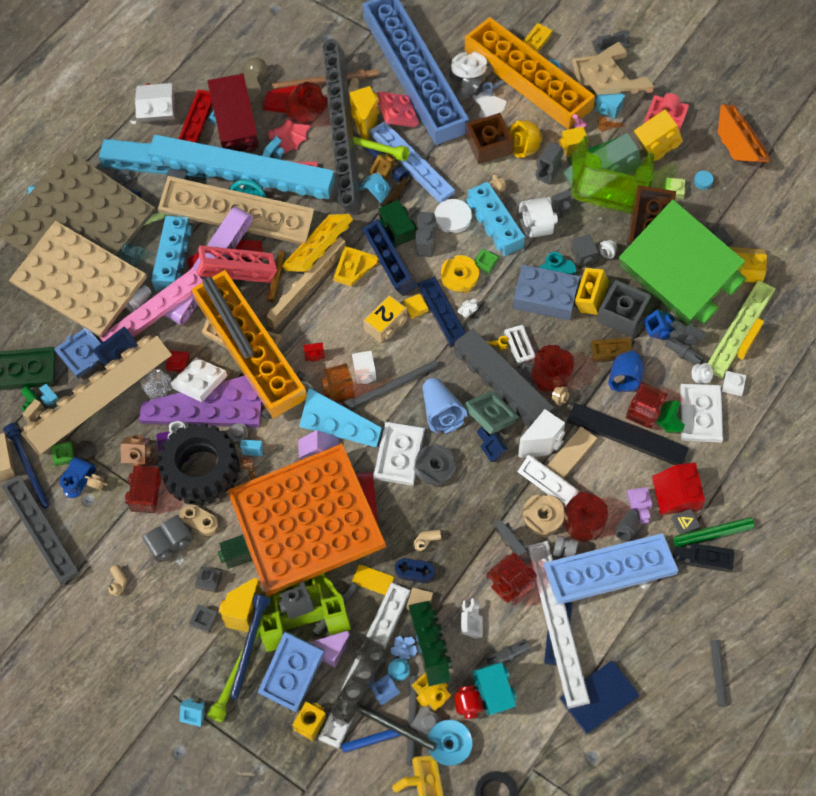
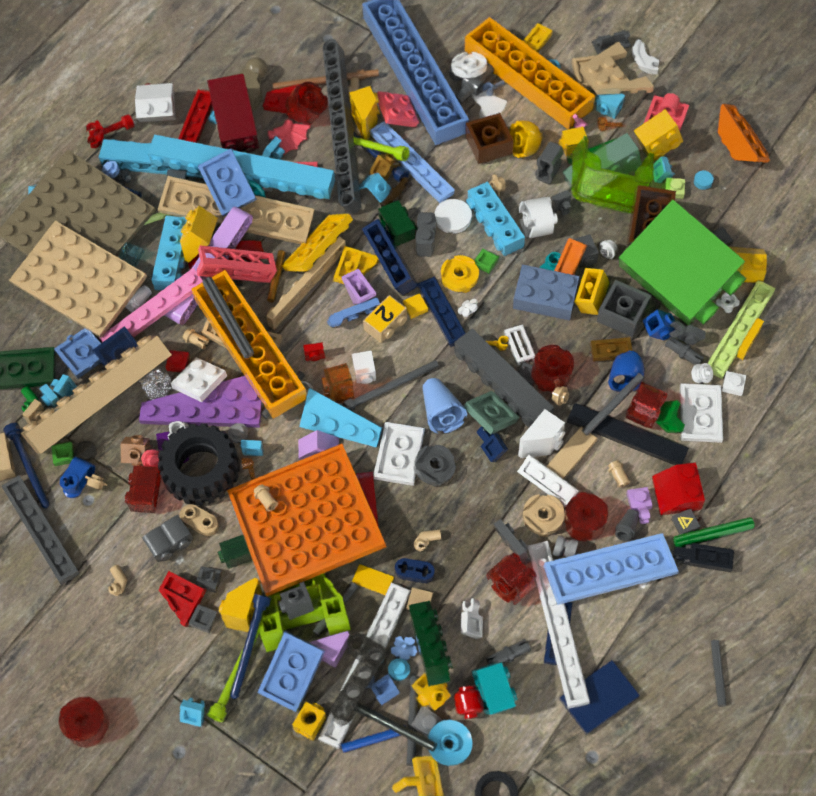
none -> medium azure tile [50,374,77,399]
none -> clear red brick [59,697,109,748]
none -> red bar [86,114,134,148]
none -> light blue plate [102,161,120,179]
none -> coral plate [141,449,159,470]
none -> red wing [159,571,207,627]
none -> yellow slope [180,205,218,263]
none -> tan pin [183,329,209,350]
none -> medium blue plate [198,149,257,217]
none -> tan pin [254,484,278,511]
none -> medium blue hinge [327,297,380,328]
none -> lavender slope [342,269,377,304]
none -> orange tile [554,238,587,275]
none -> dark grey bar [582,373,645,436]
none -> tan pin [608,460,630,488]
none -> white piece [632,40,659,75]
none -> tile [650,156,675,183]
none -> white plate [716,292,740,313]

